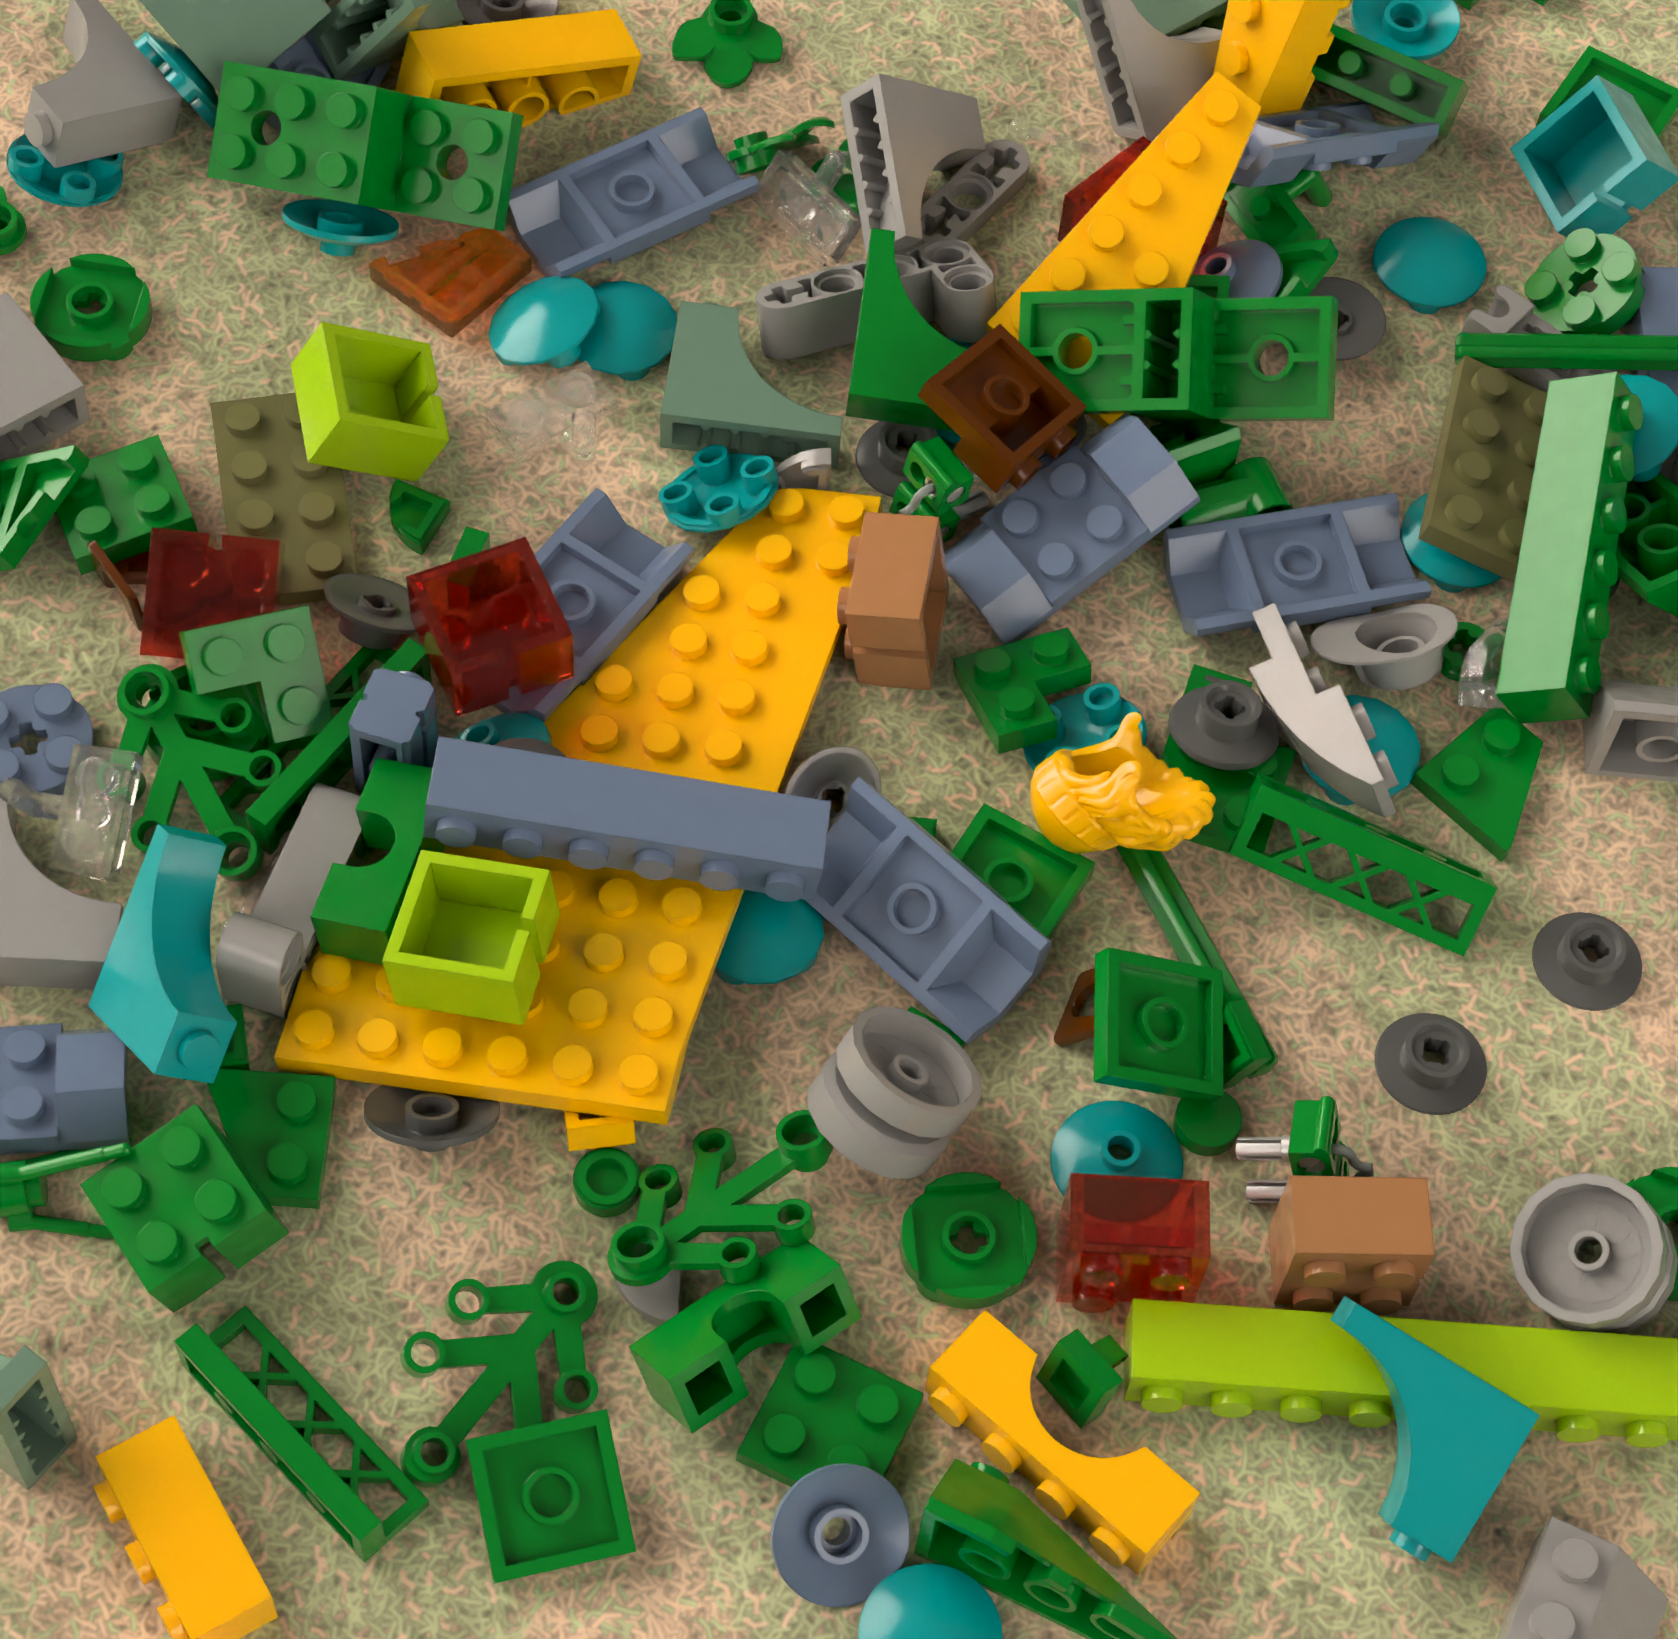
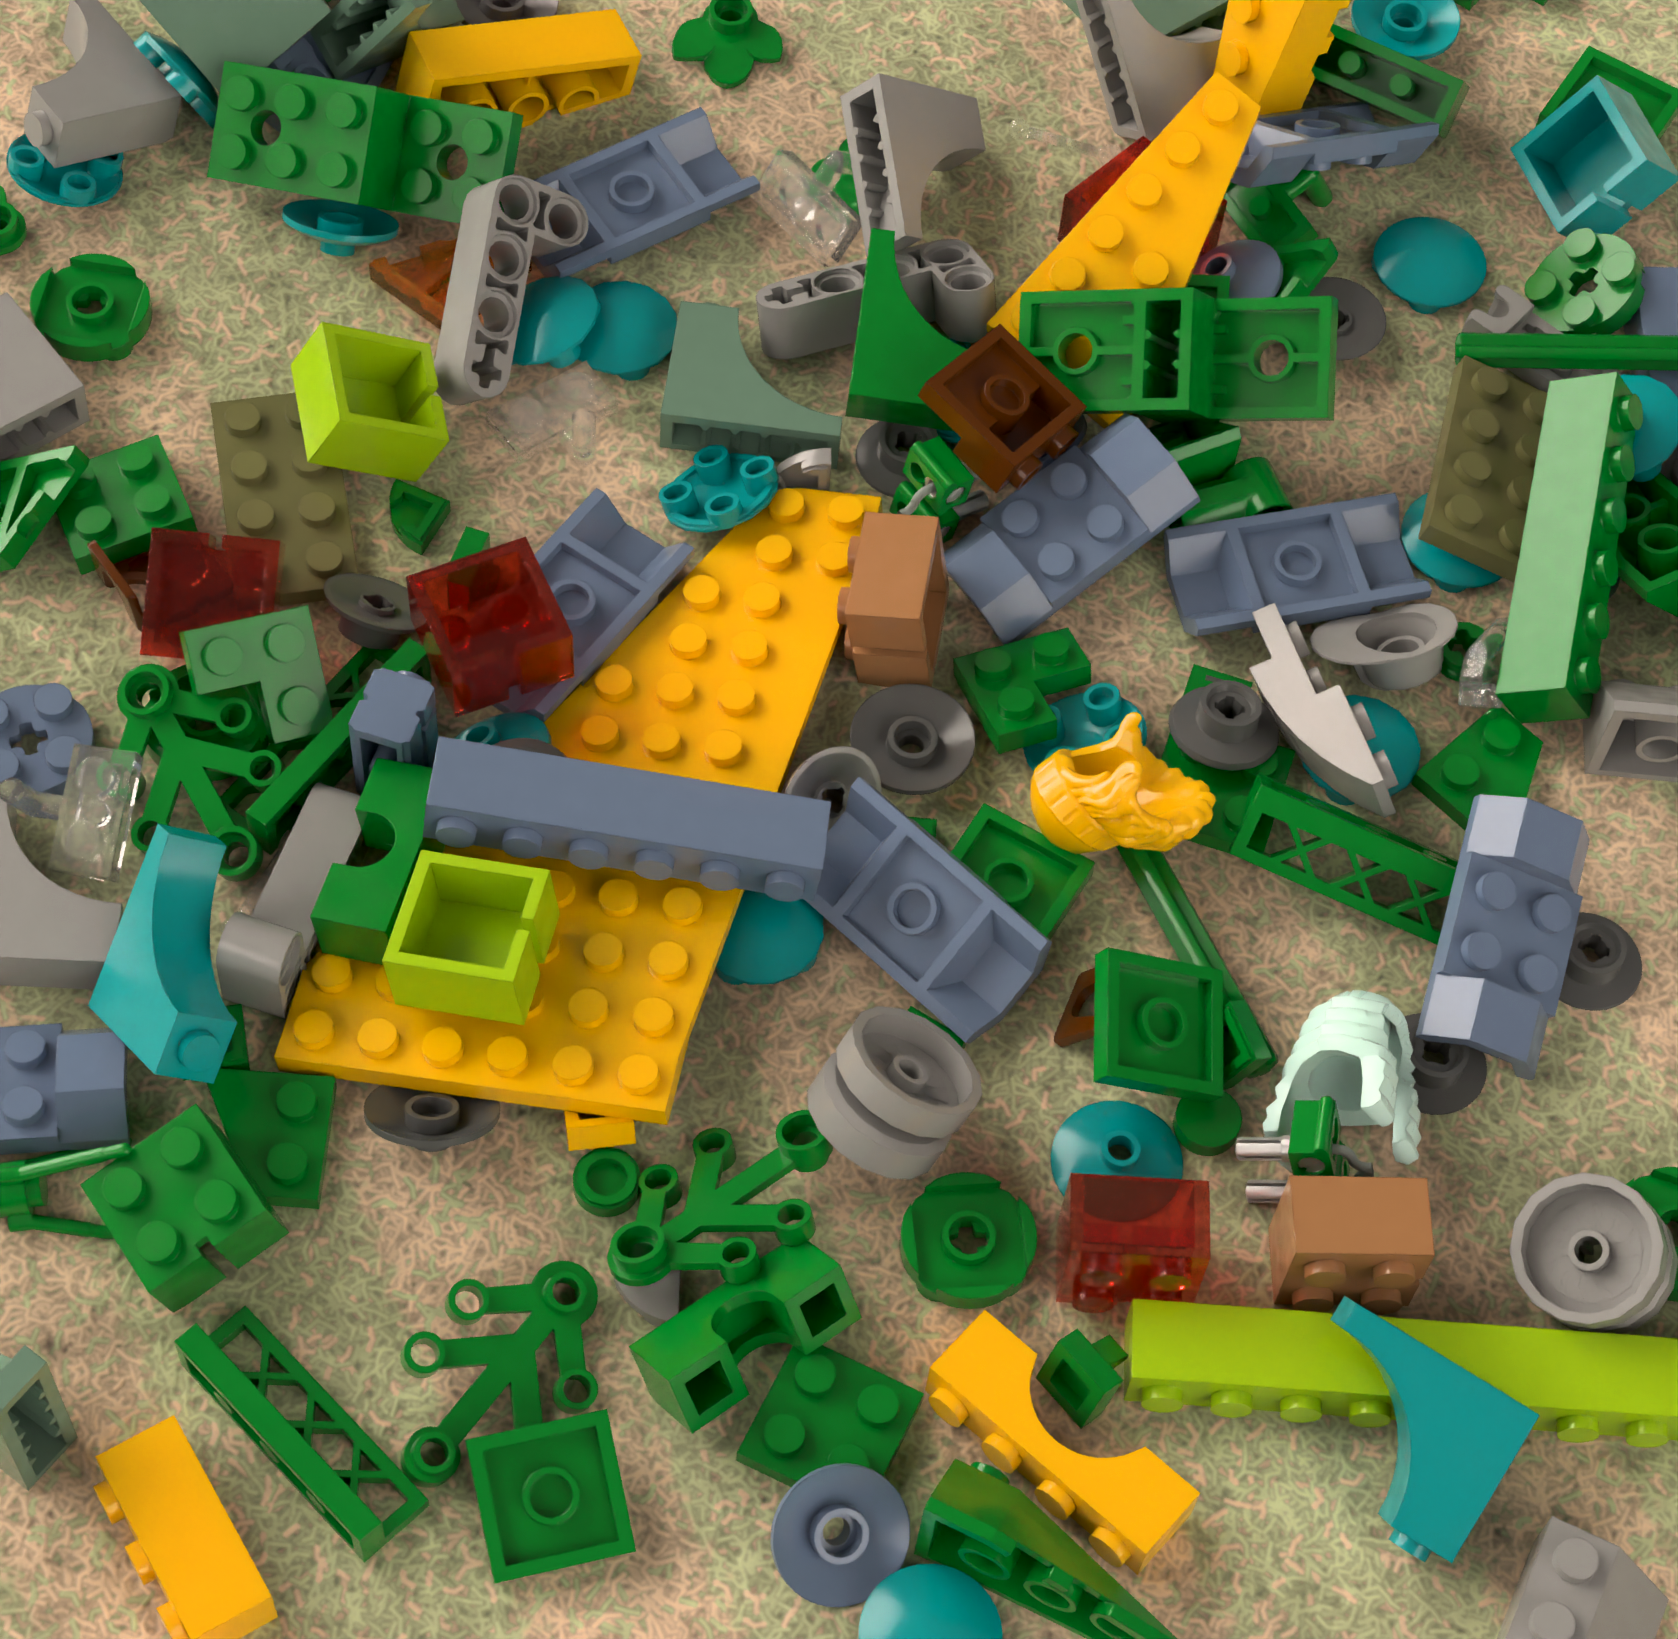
green plate [726,117,835,176] -> none
light grey beam [909,139,1030,247] -> none
none -> light grey beam [434,174,588,406]
none -> dark grey dish [849,684,975,795]
none -> light aqua hair [1263,990,1421,1173]
none -> sand blue piece [1415,794,1590,1080]

